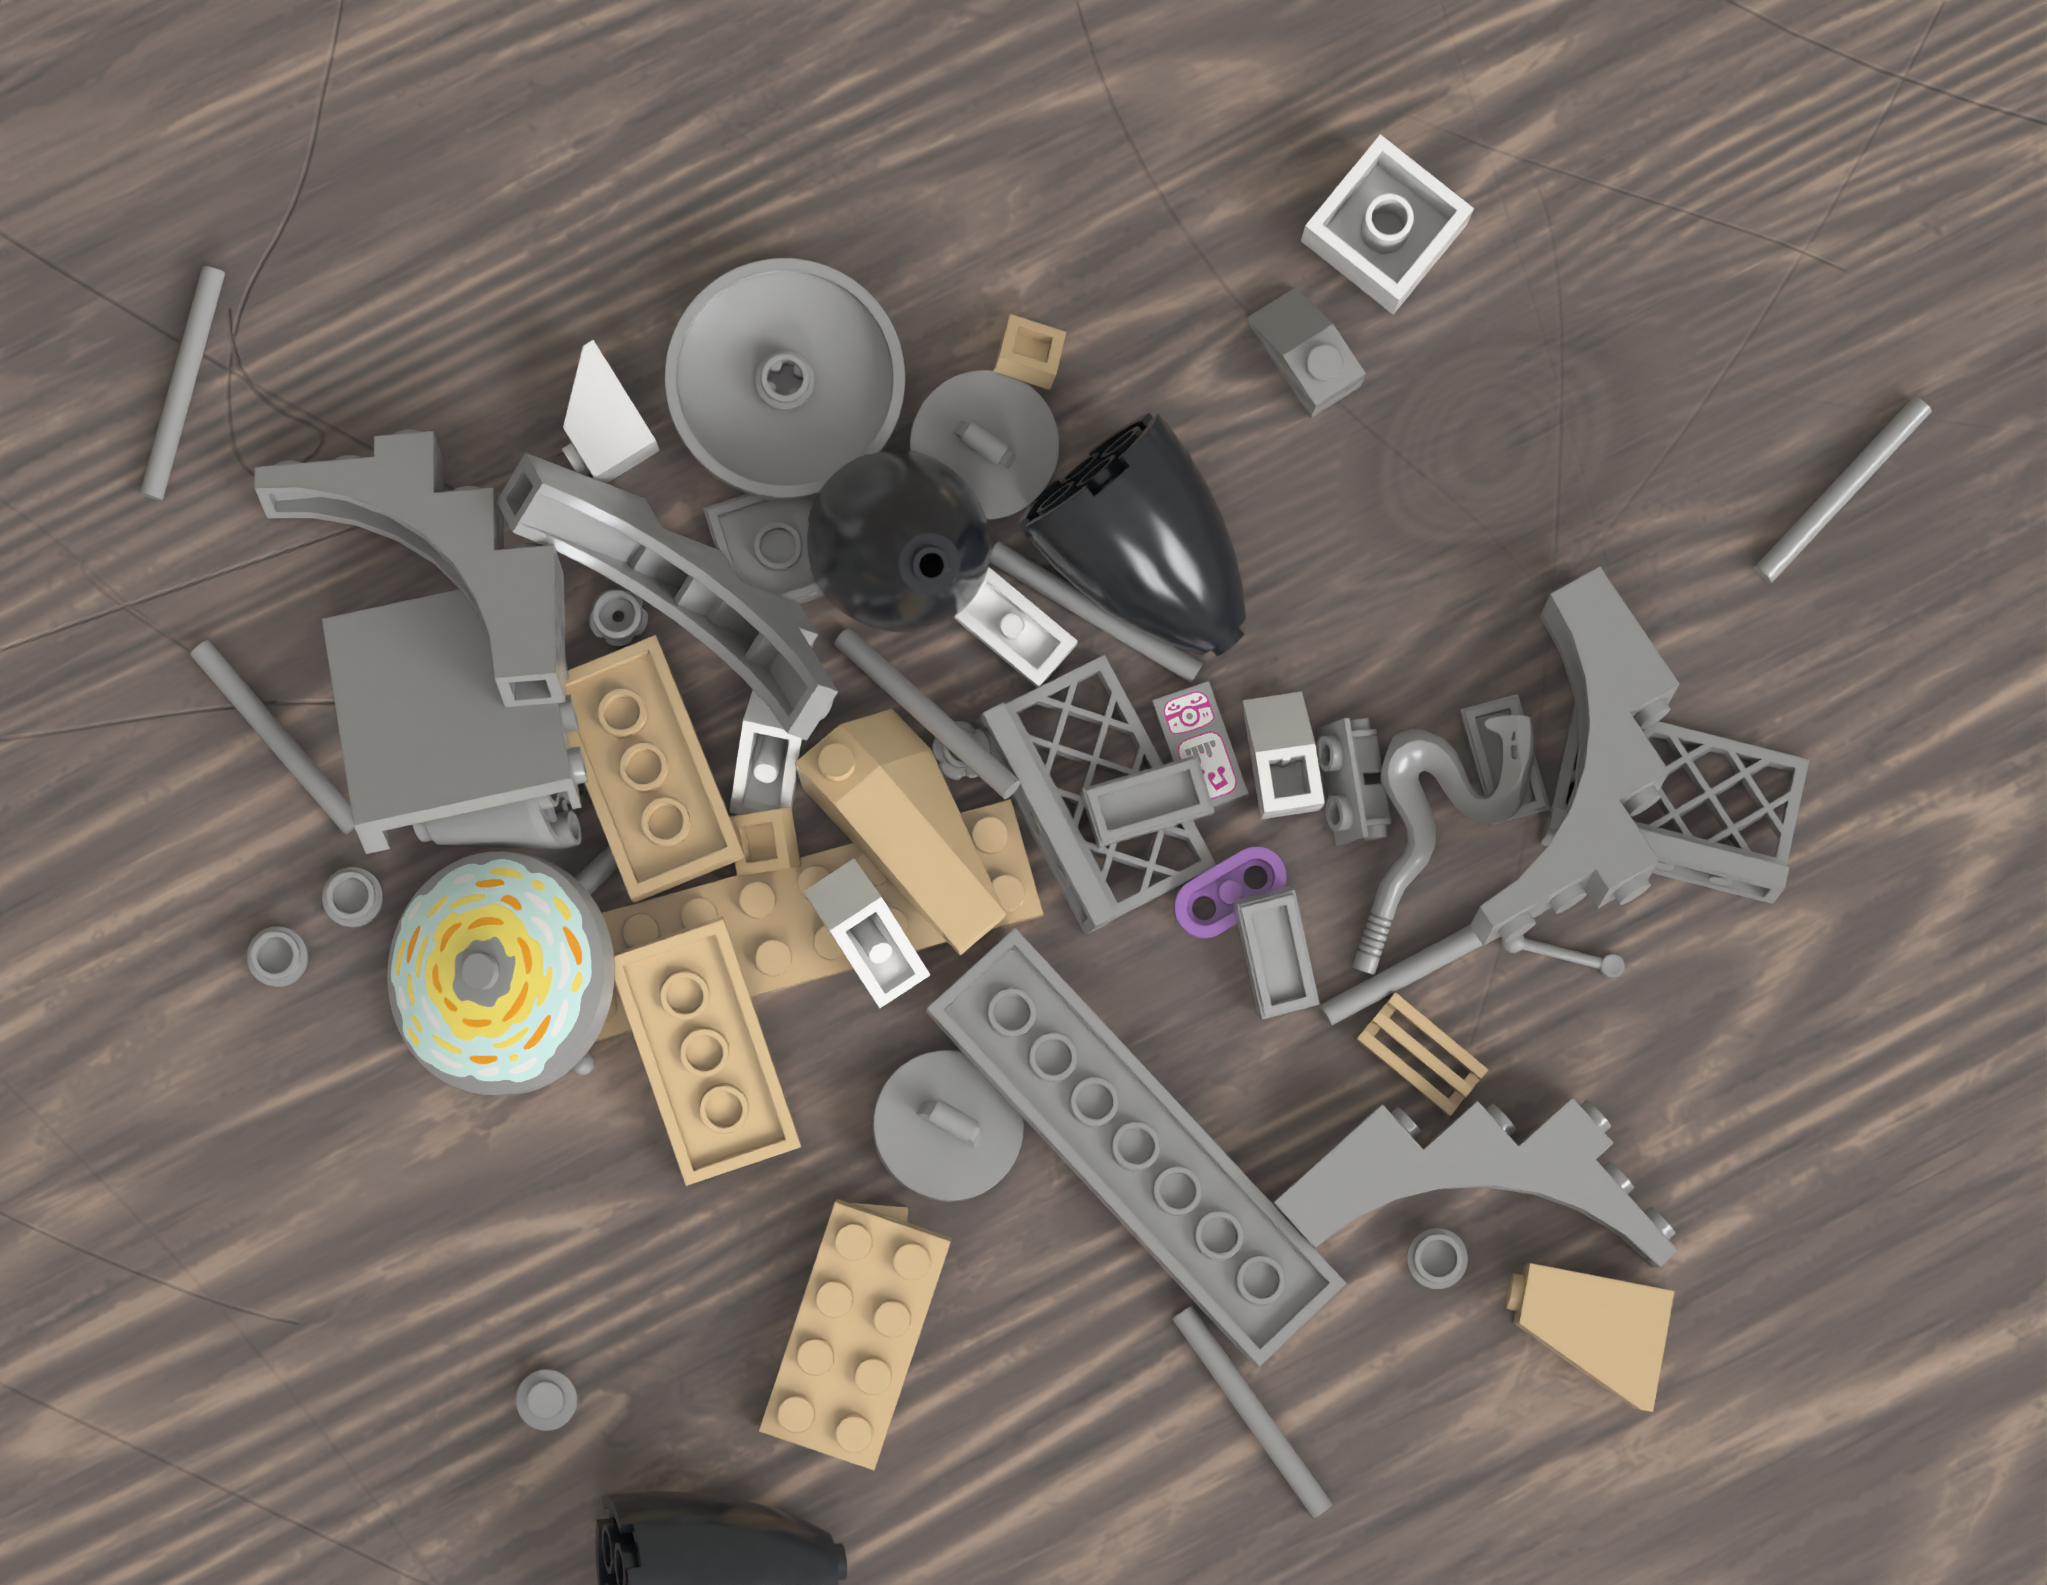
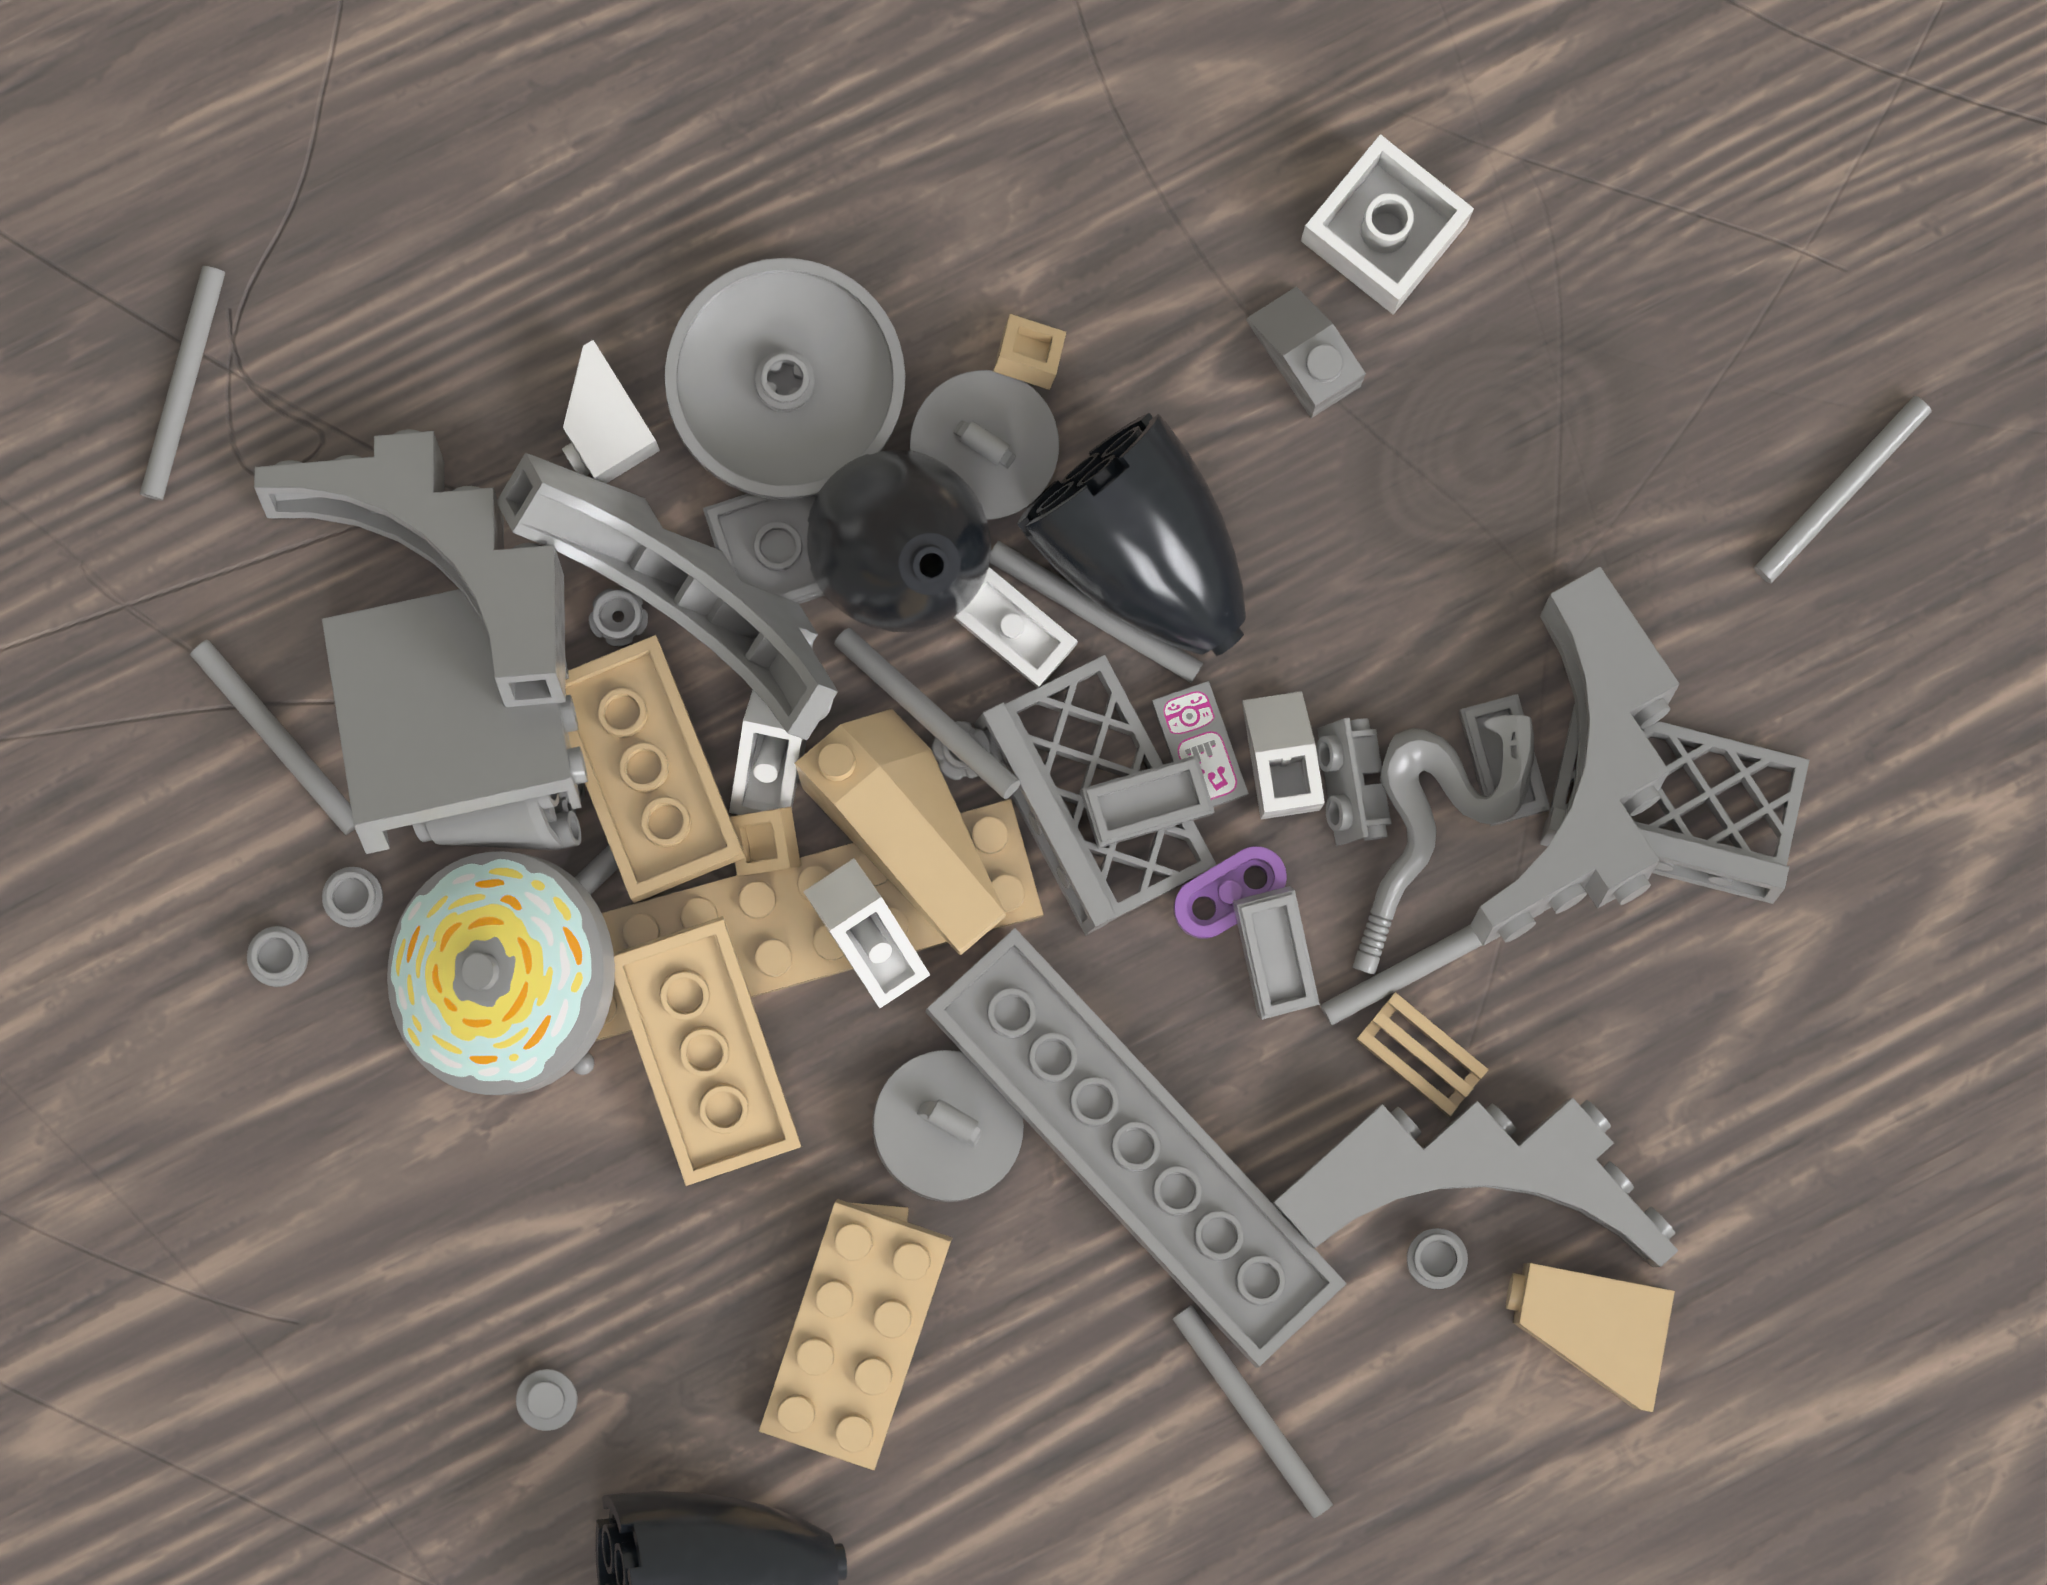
light grey hinge [1502,935,1625,978] -> none

